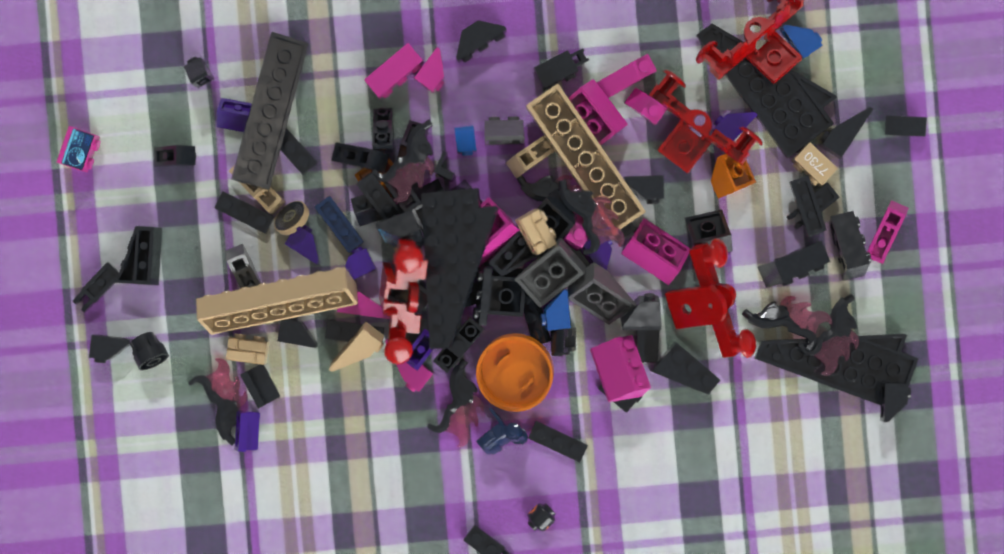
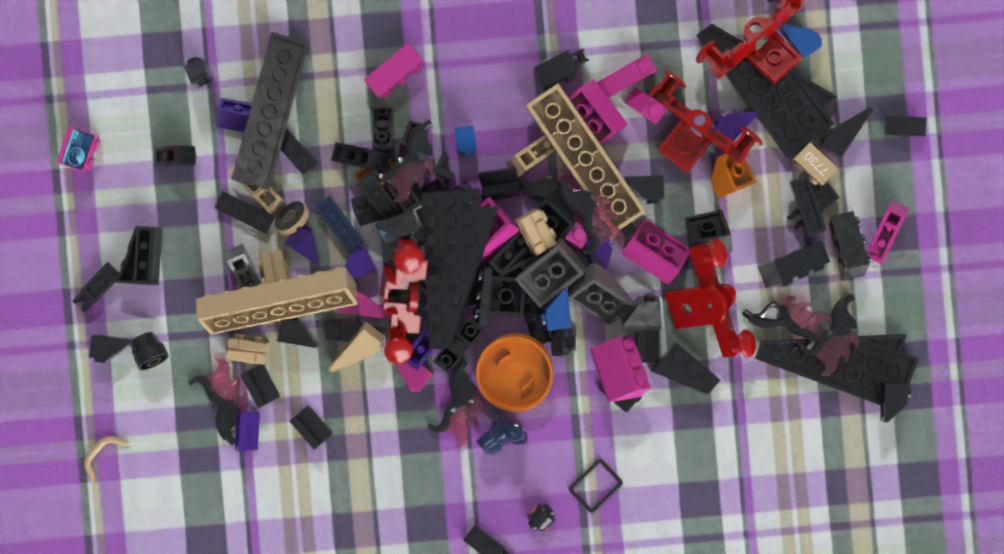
dark pink slope [414,47,445,93] -> none
black slope [456,20,507,63] -> none
dark grey slope [485,116,524,145] -> none
black plate [528,421,588,462] -> none
none -> tan animal [84,436,129,483]
none -> tan brick [257,250,290,283]
none -> black panel [289,405,333,450]
none -> black panel [478,167,521,202]
none -> black piece [569,459,623,513]

